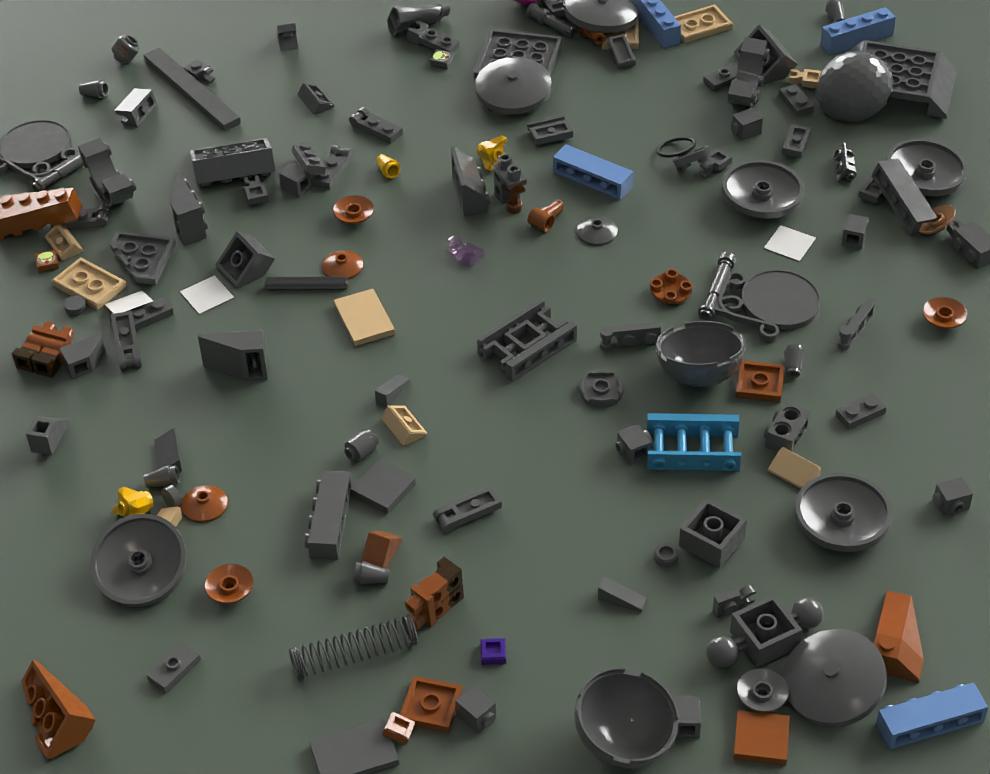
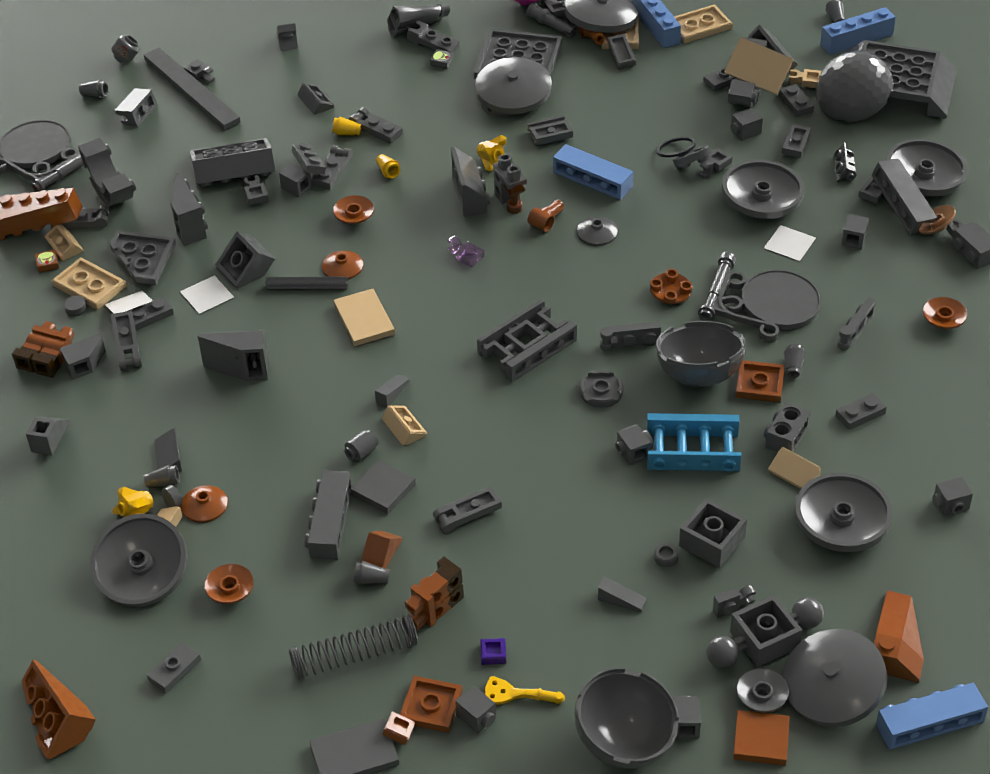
none -> yellow cone [332,117,361,136]
none -> yellow piece [485,676,565,705]
none -> tan tile [724,37,793,95]

